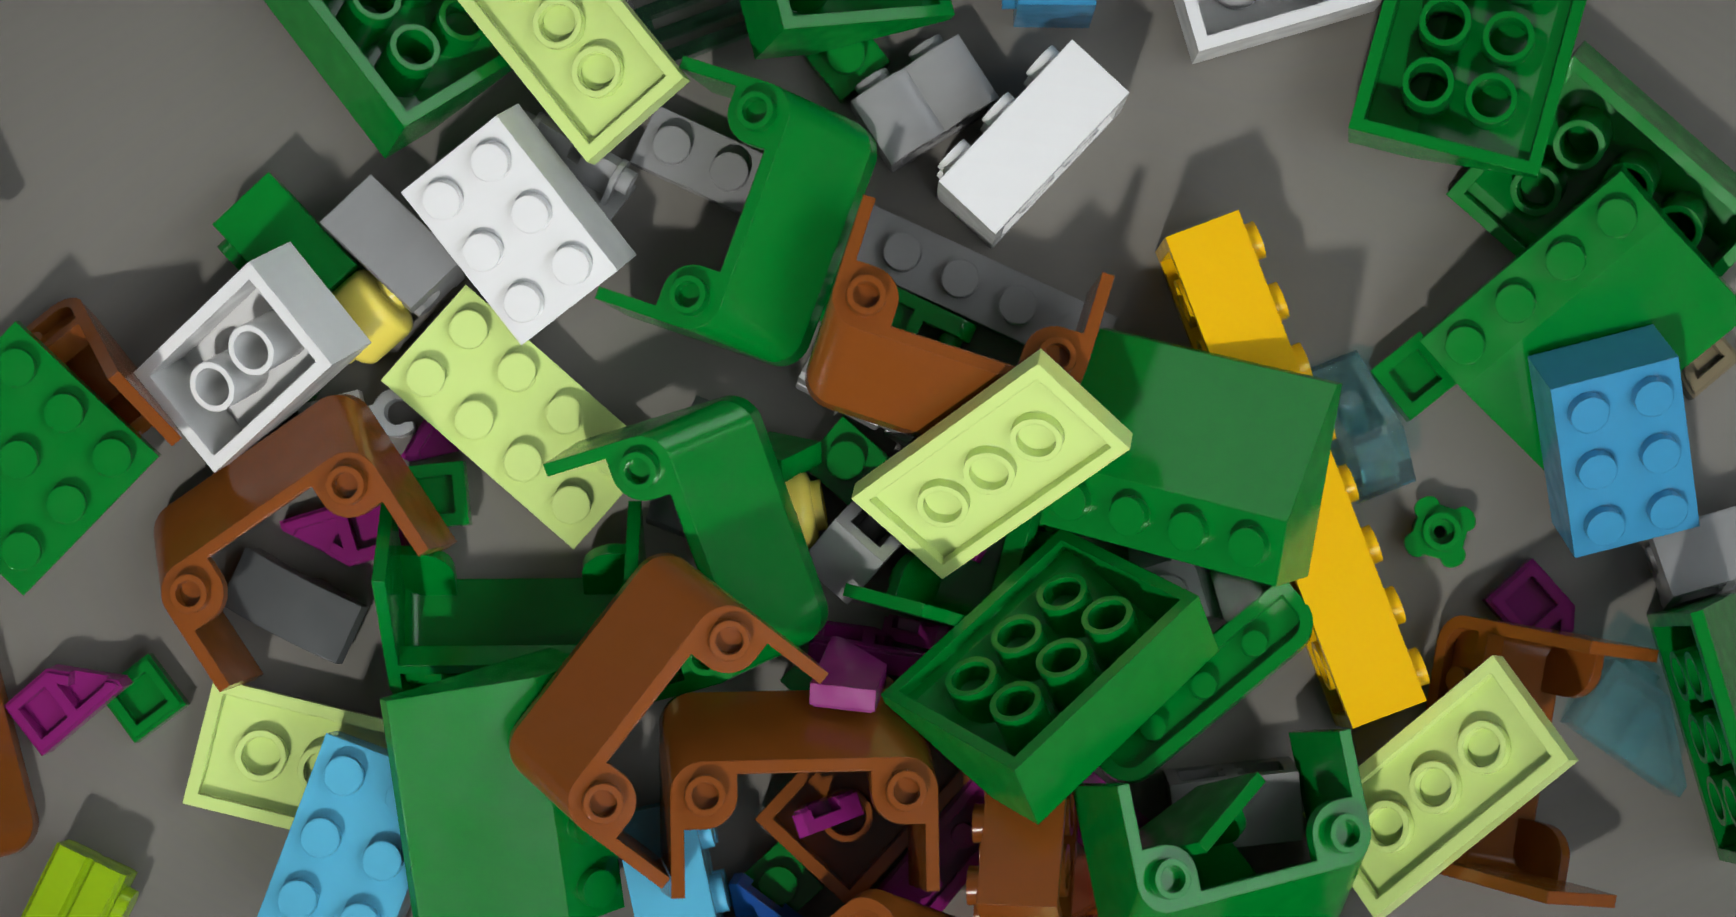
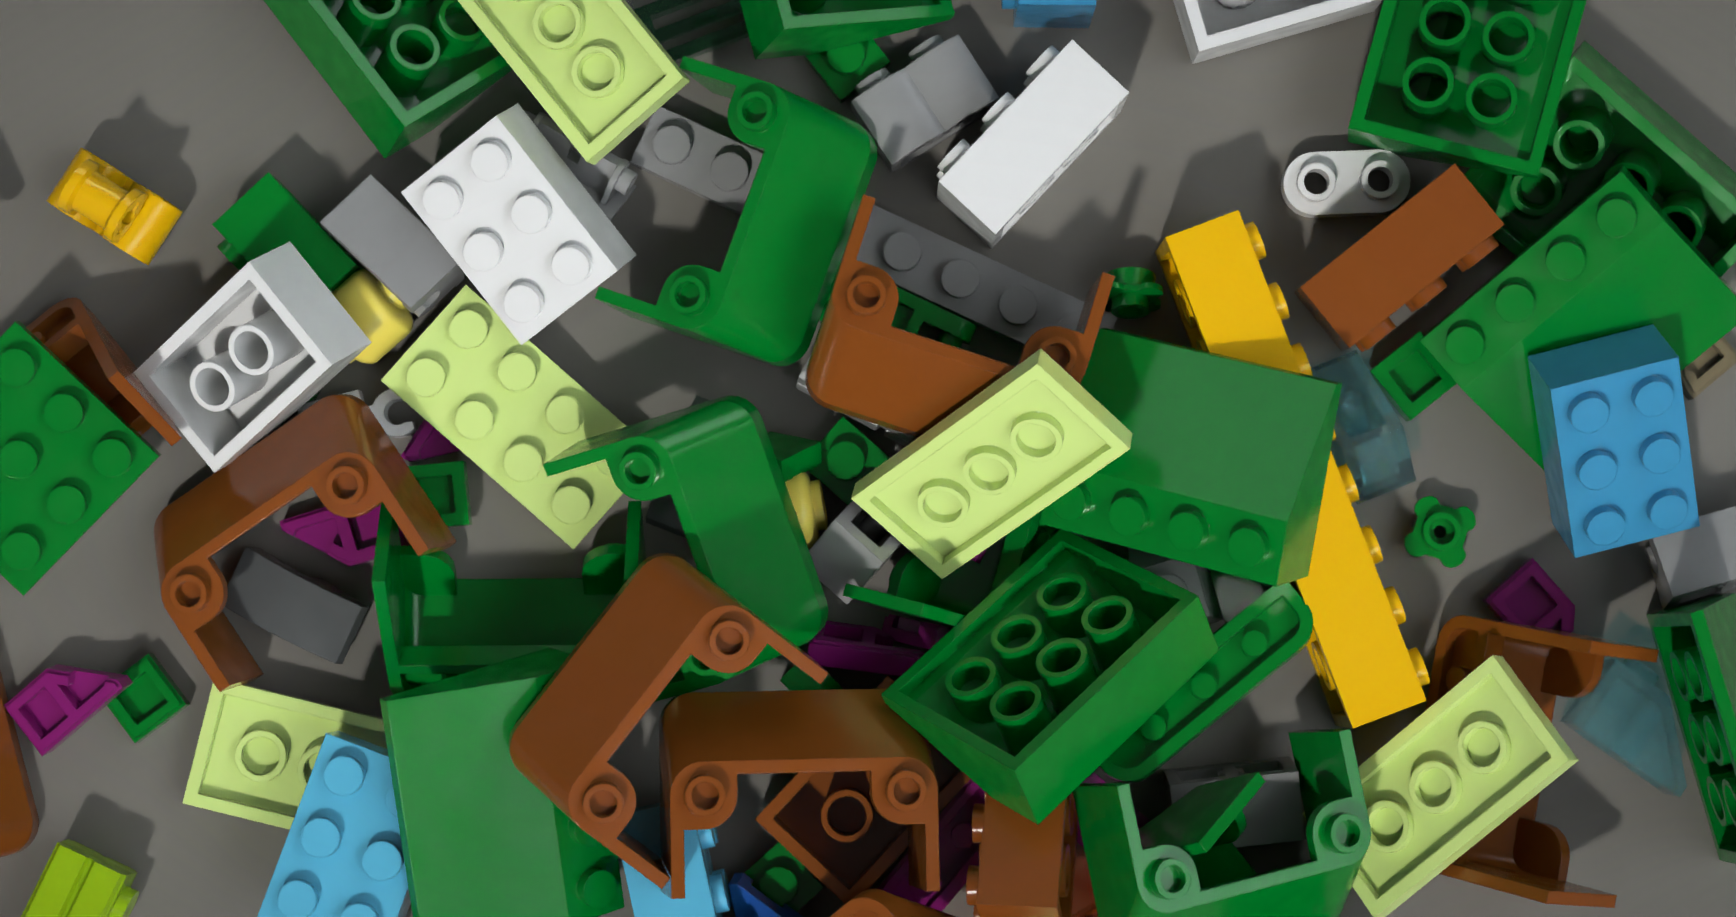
magenta tile [792,787,864,839] -> none
magenta tile [809,636,887,713] -> none
none -> yellow piece [46,147,183,265]
none -> green plate [1105,267,1163,319]
none -> white plate [1281,149,1411,218]
none -> dark orange brick [1294,163,1505,353]

